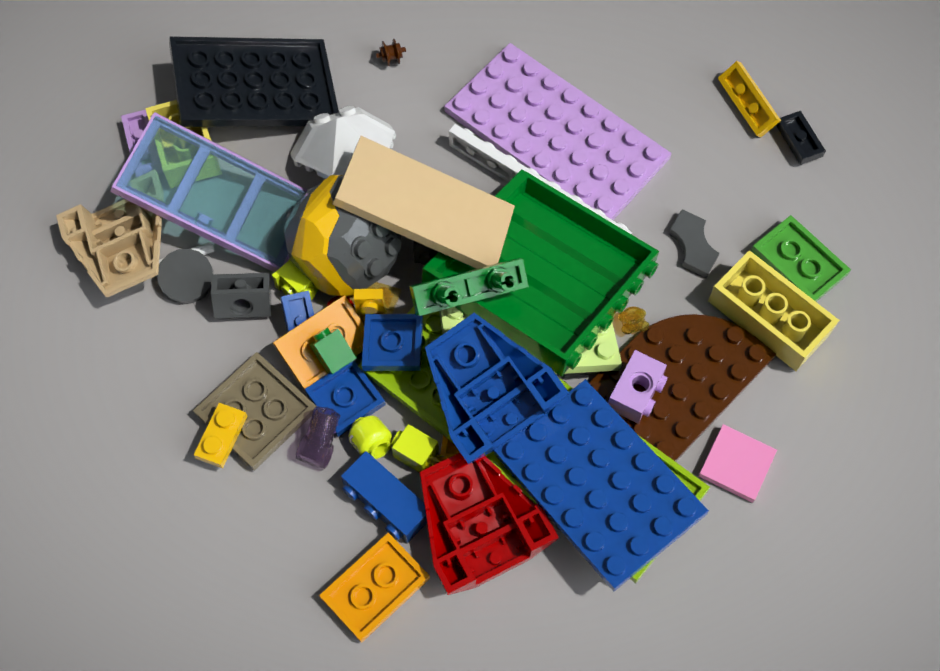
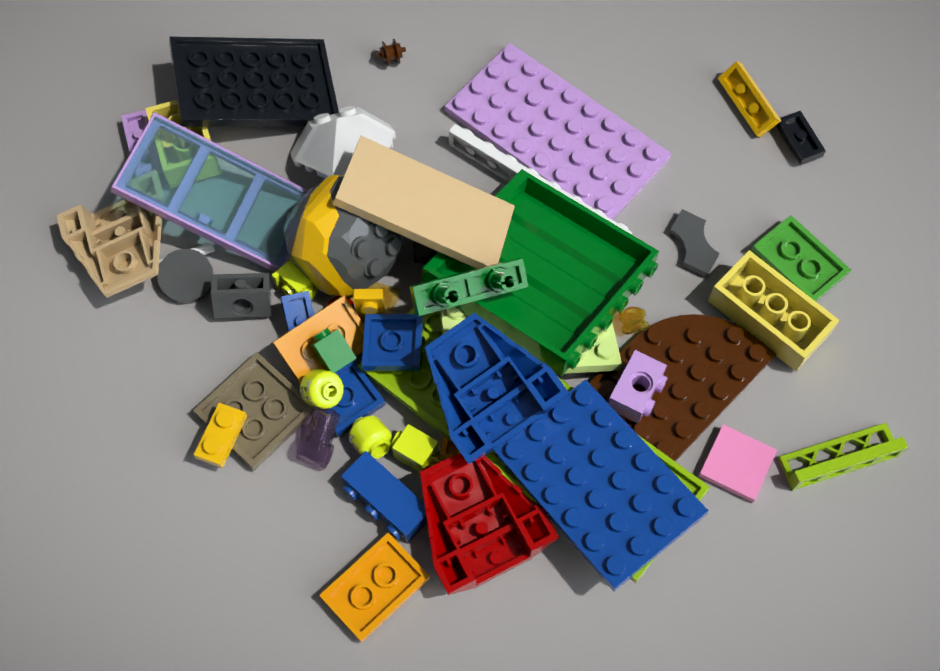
none -> neon yellow head [300,369,344,409]
none -> lime fence [778,423,908,491]

